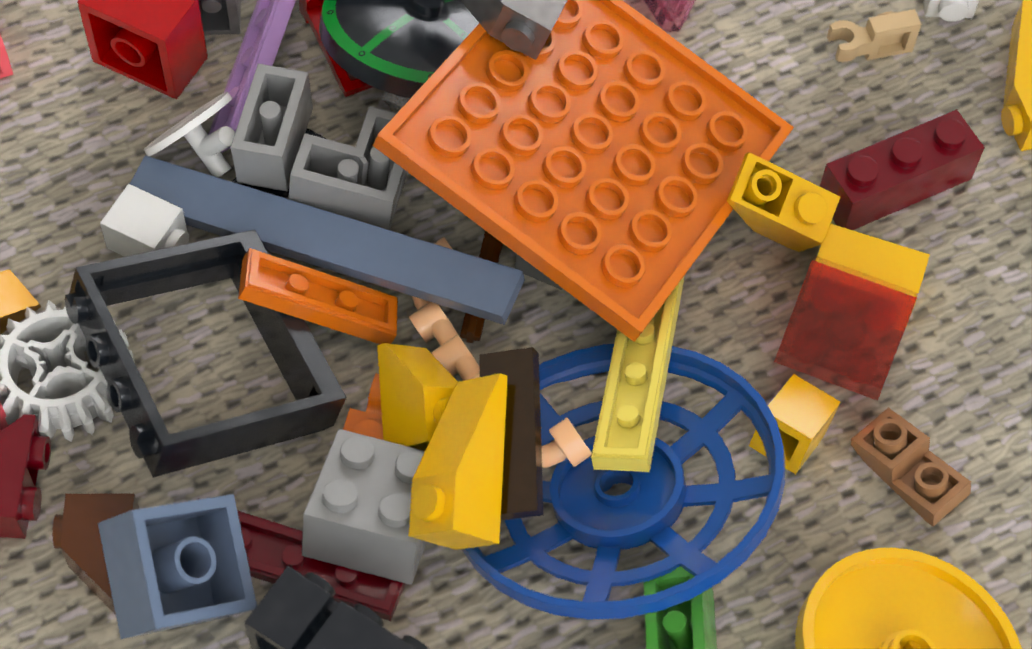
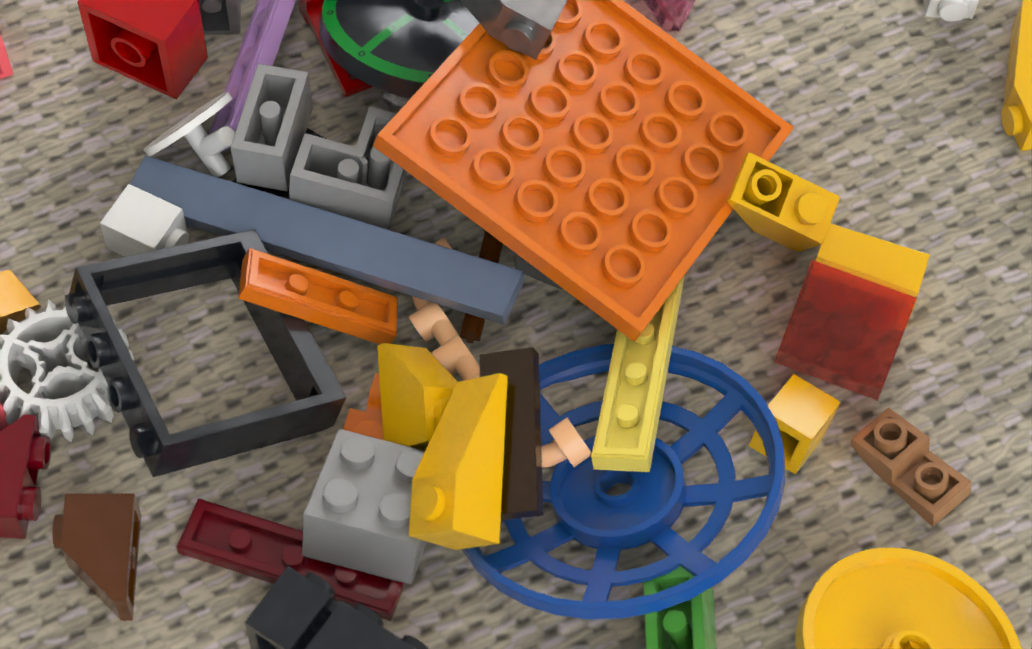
sand blue brick [98,494,257,639] -> none
dark red brick [820,109,985,230] -> none
tan plate [827,9,922,62] -> none

